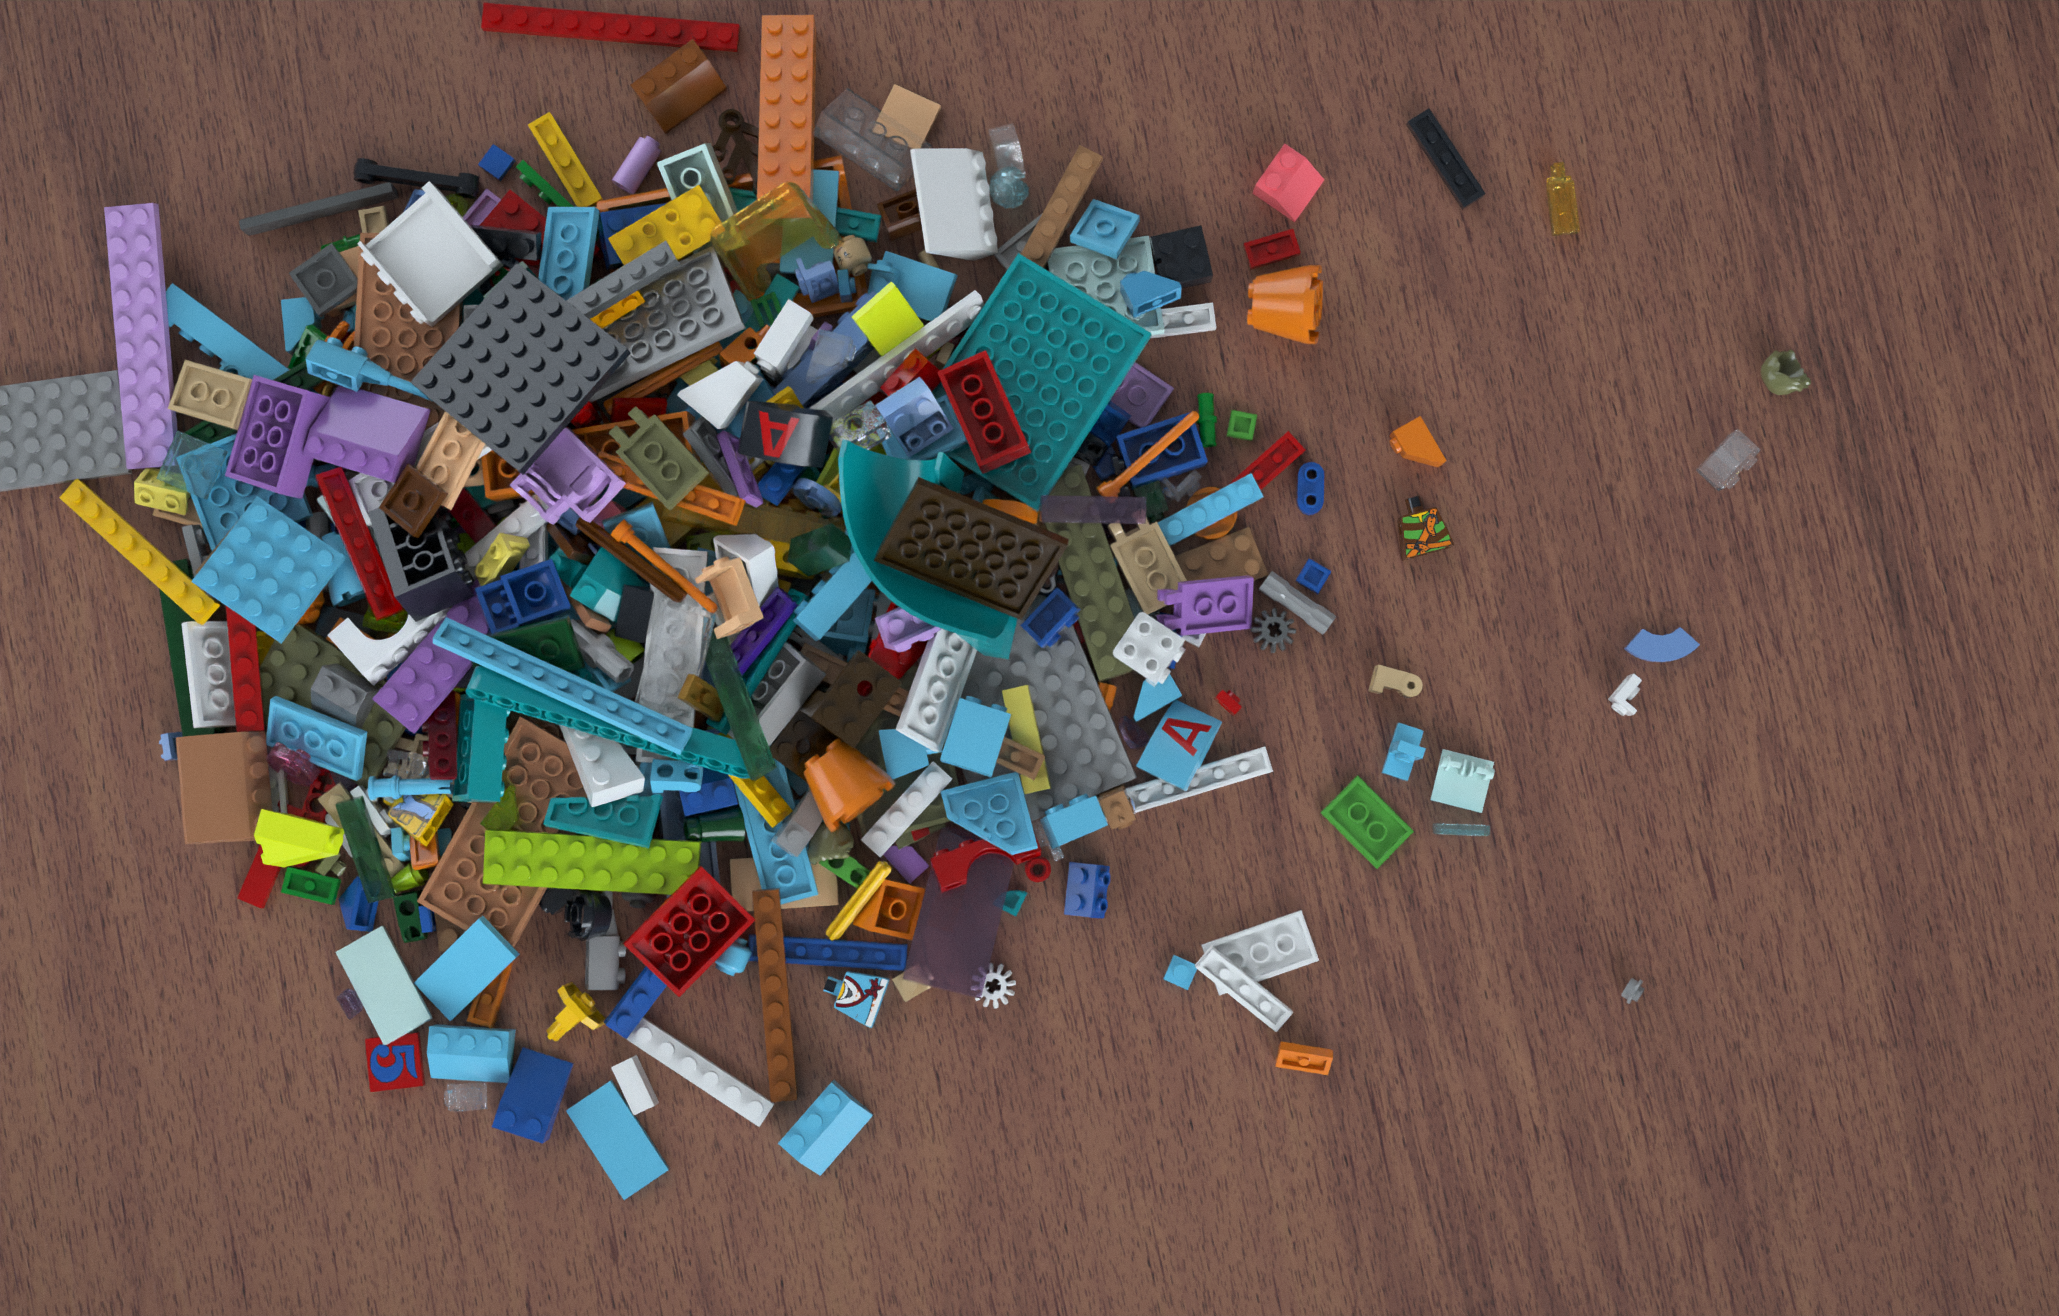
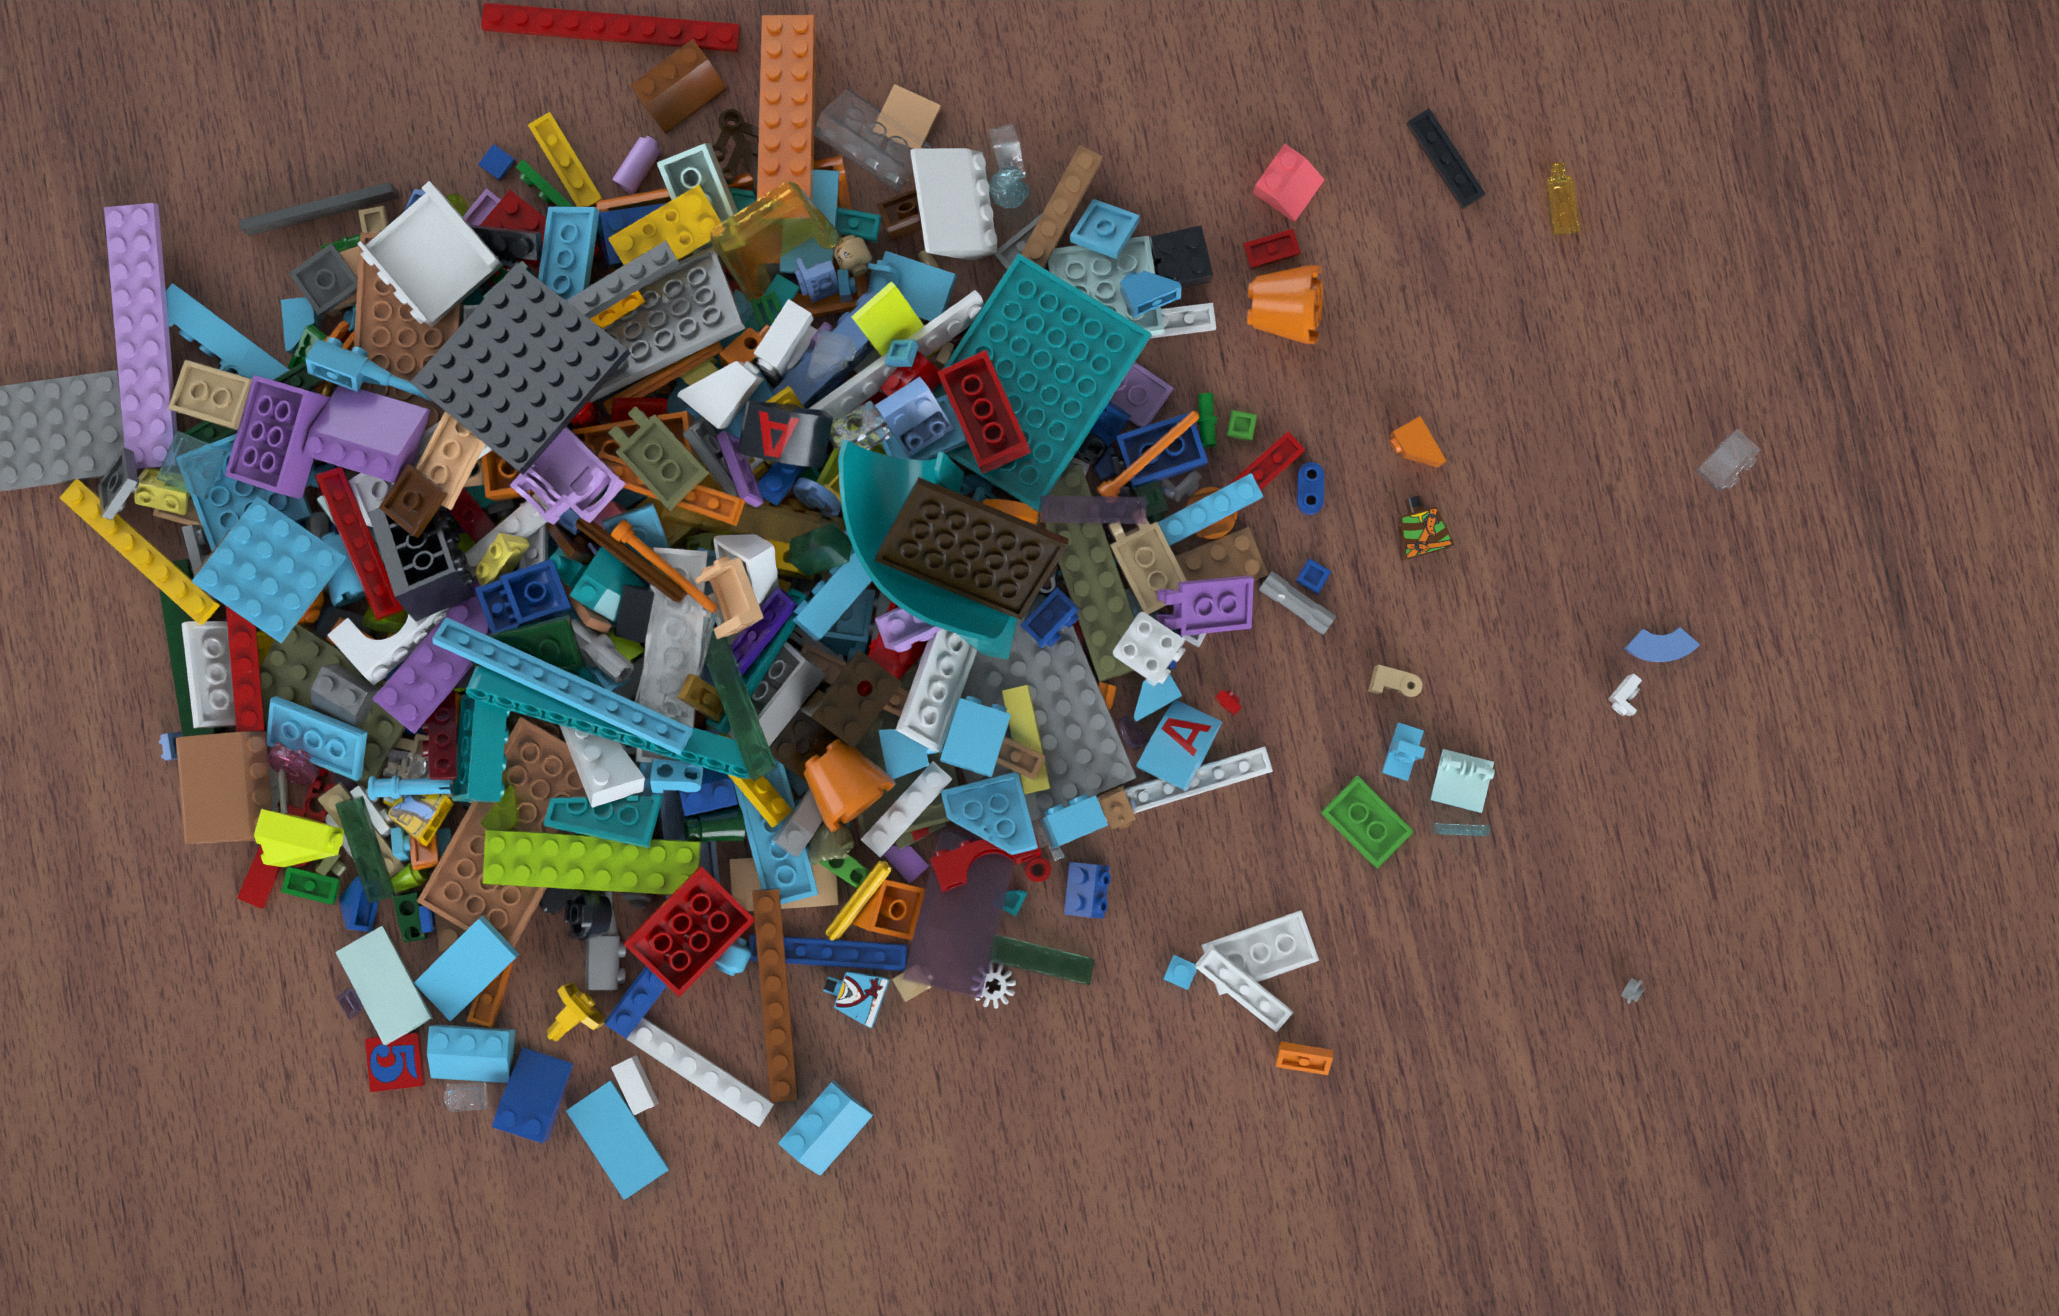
black piece [353,158,480,199] -> none
dark grey gear [1251,608,1296,653] -> none
olive hair [1760,349,1811,395] -> none
none -> dark grey plate [98,448,139,520]
none -> medium azure tile [885,339,919,367]
none -> clear green tile [988,935,1095,986]

